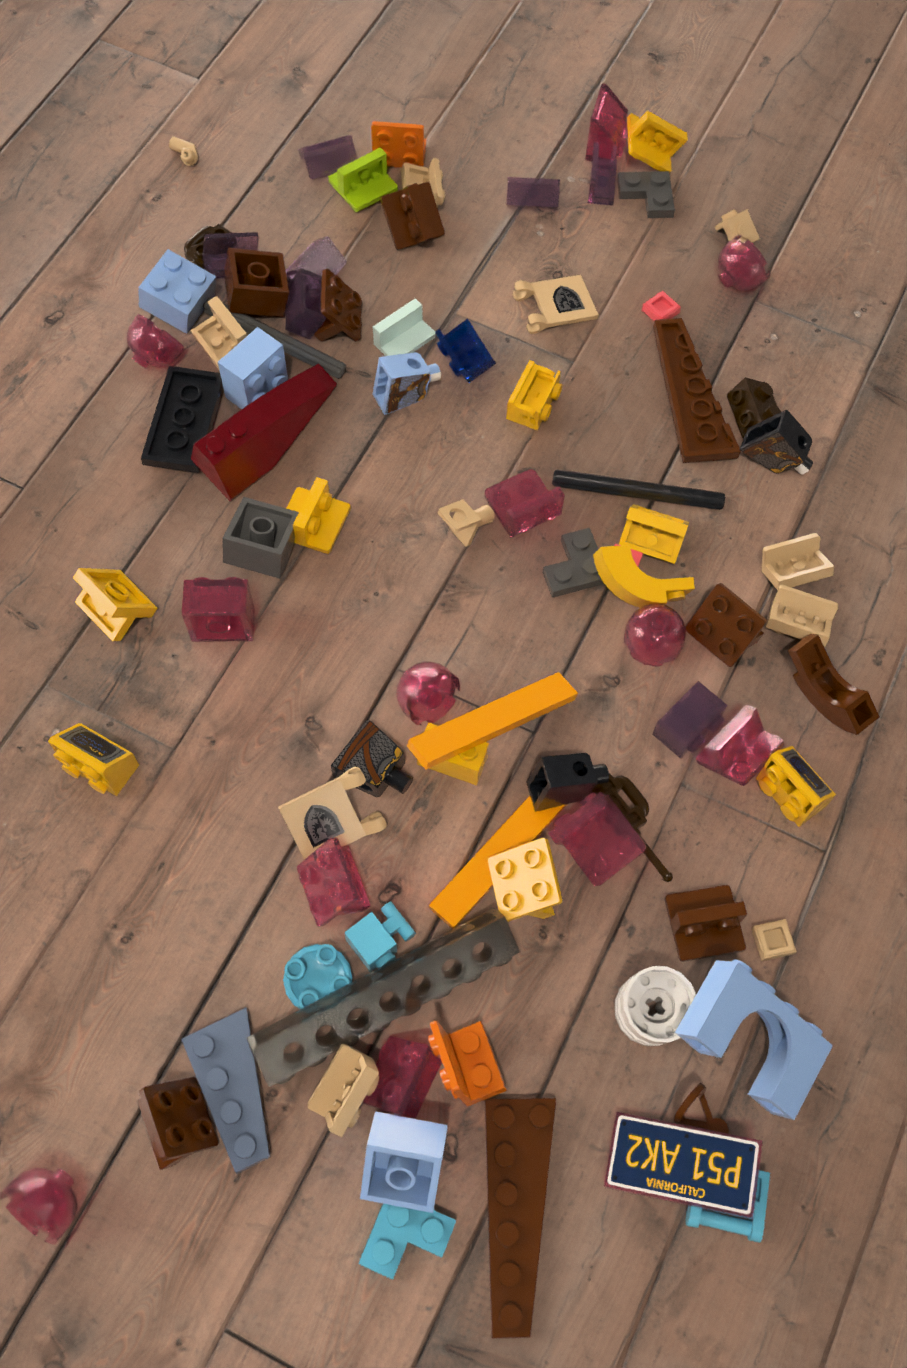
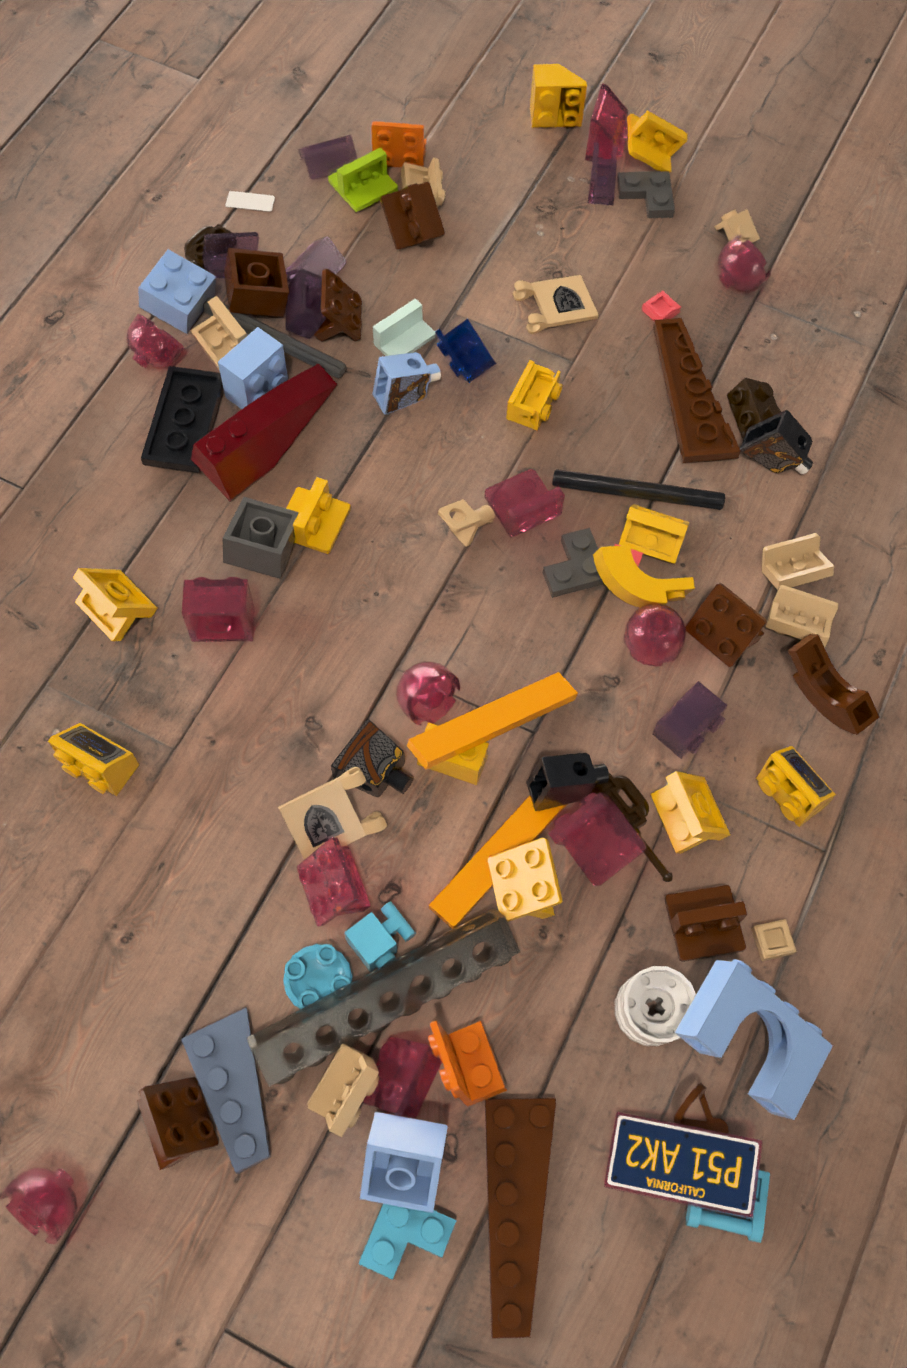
tan arm [169,136,198,166] -> none
panel [506,177,560,207] -> none
clear pink bracket [696,704,784,786] -> none
none -> white sticker [226,191,275,211]
none -> yellow slope [530,64,587,128]
none -> yellow bracket [650,771,730,854]

